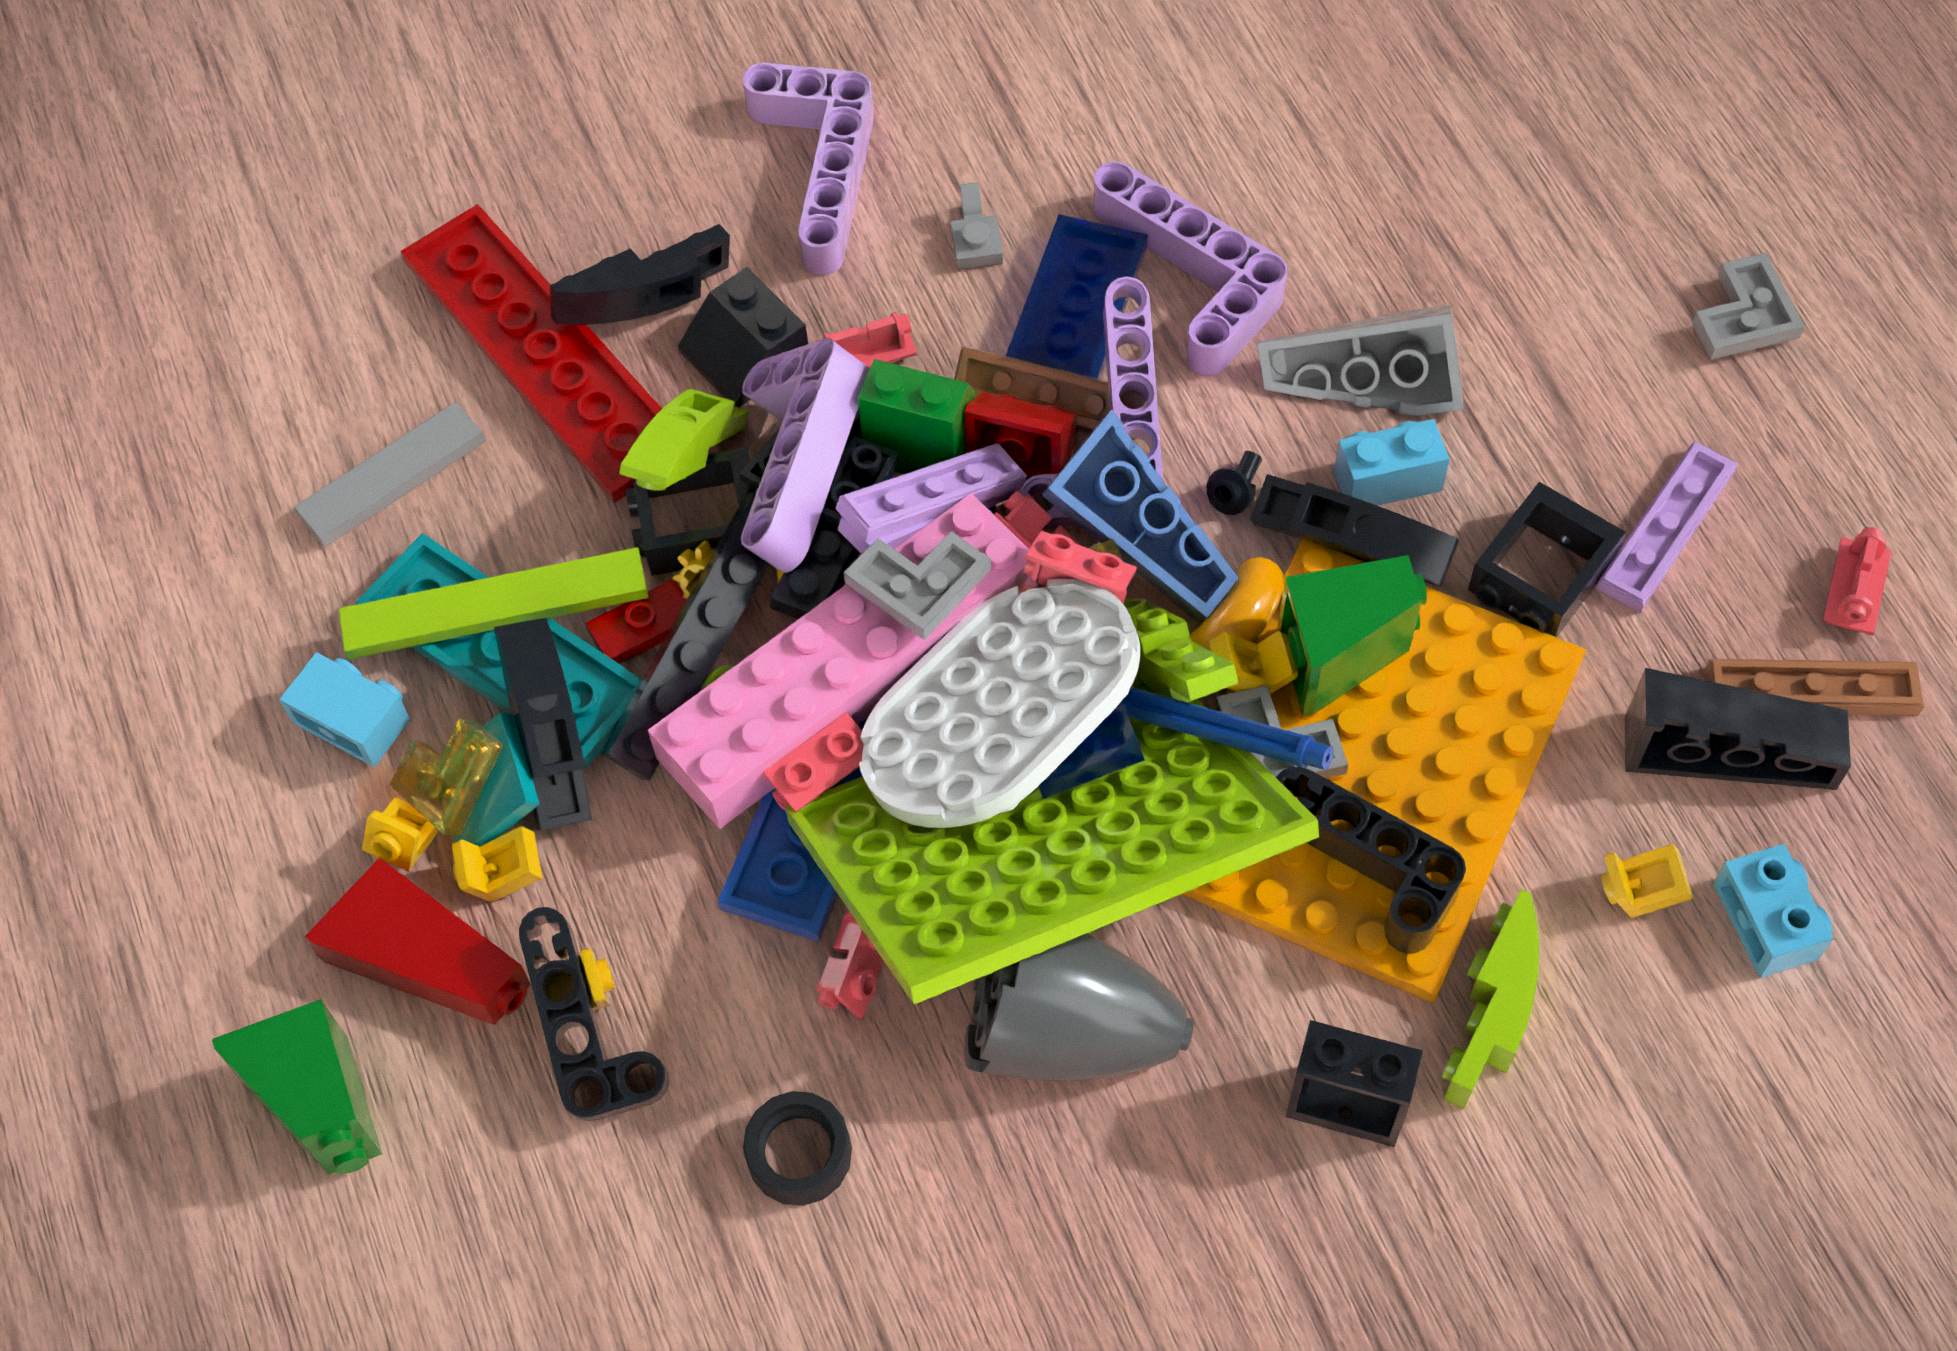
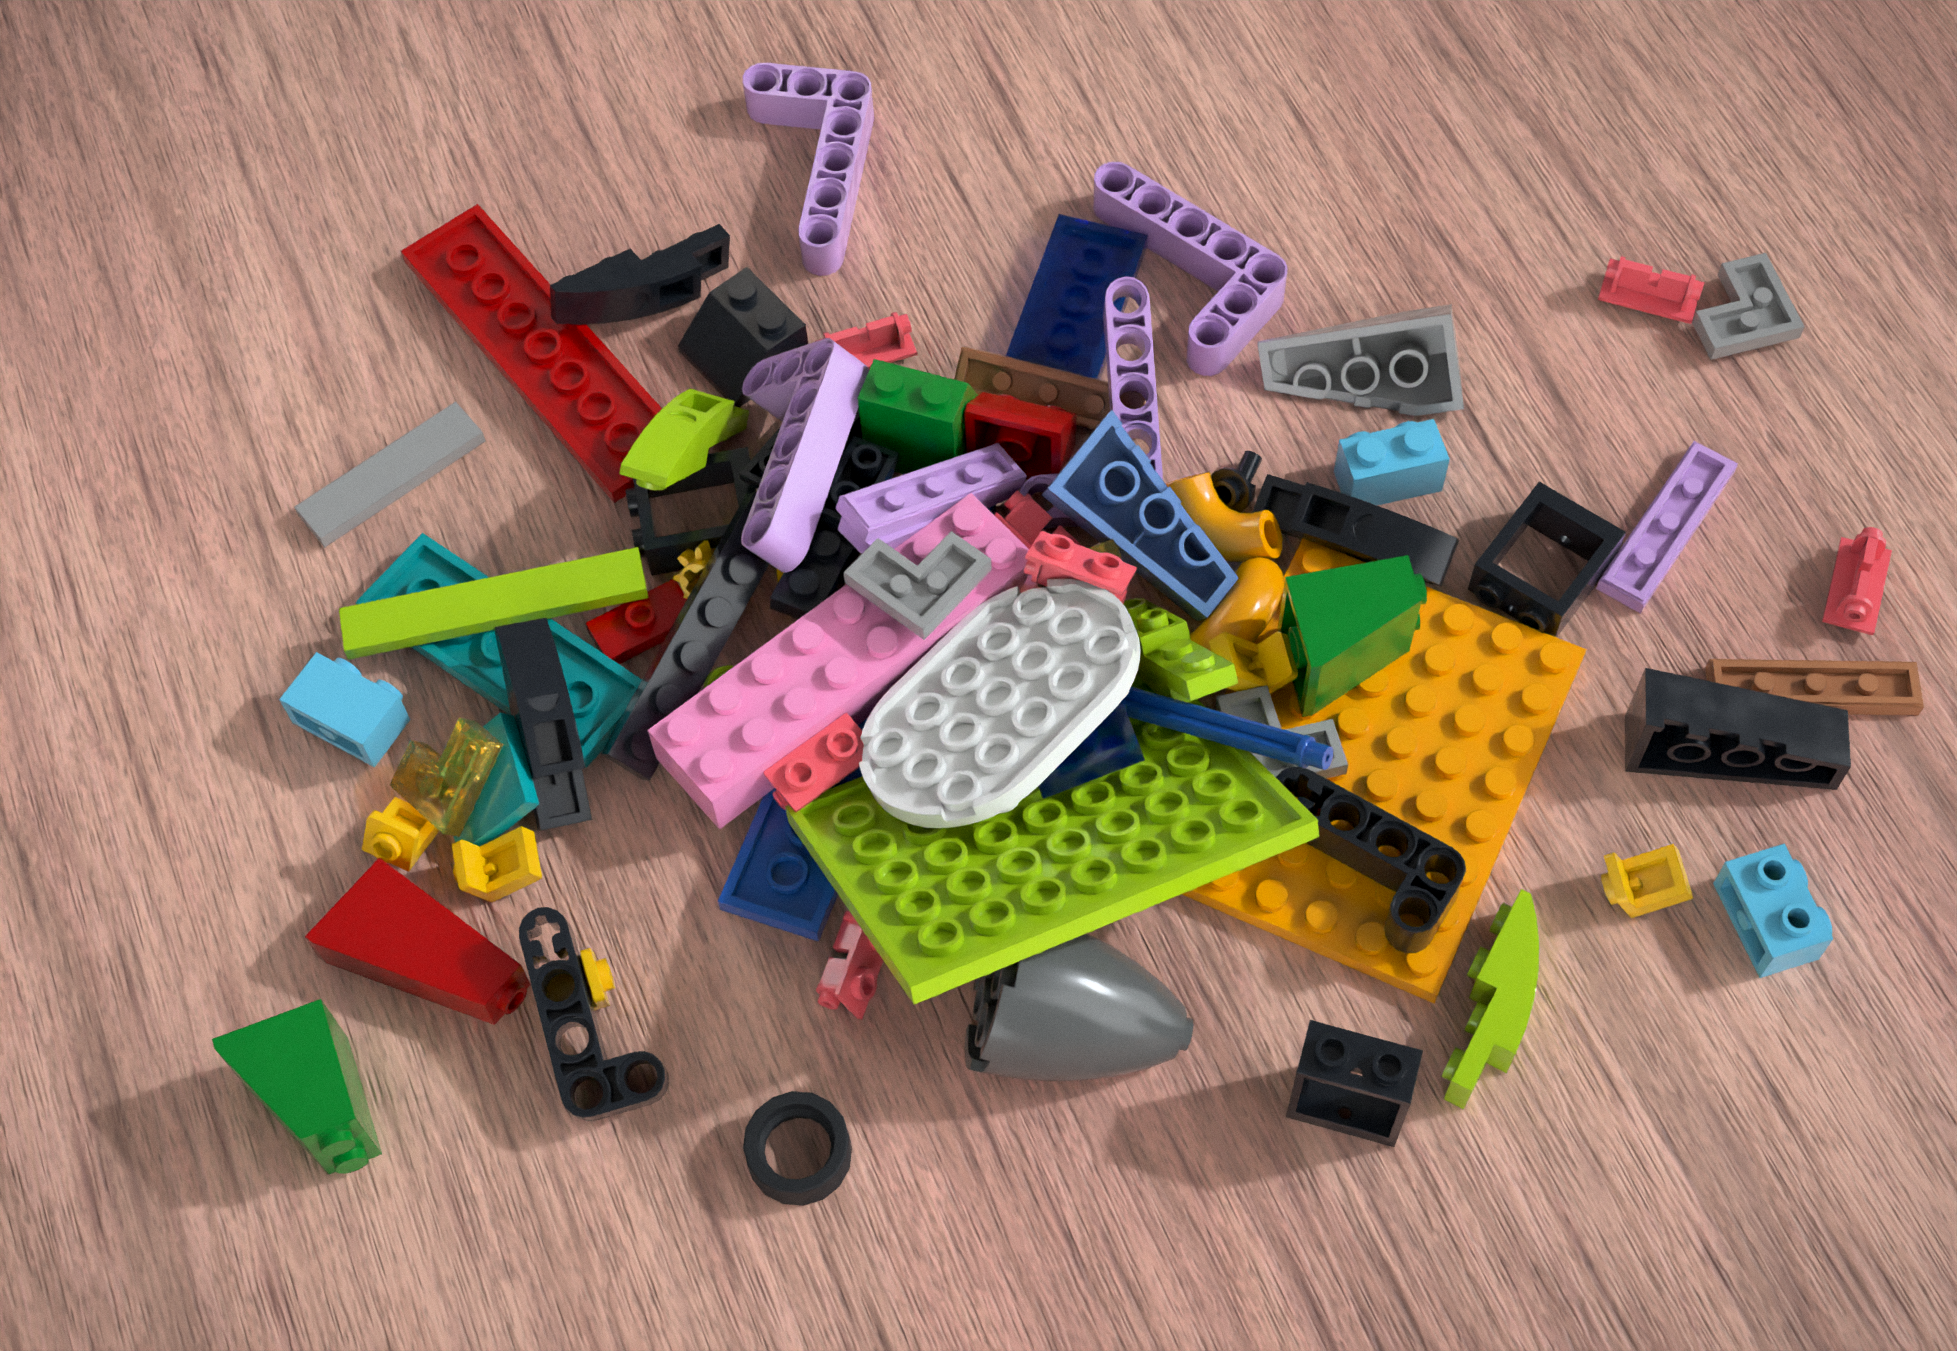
light grey plate [951,182,1003,270] -> none
none -> light orange cylinder [1165,472,1282,562]
none -> coral hinge [1598,256,1704,324]

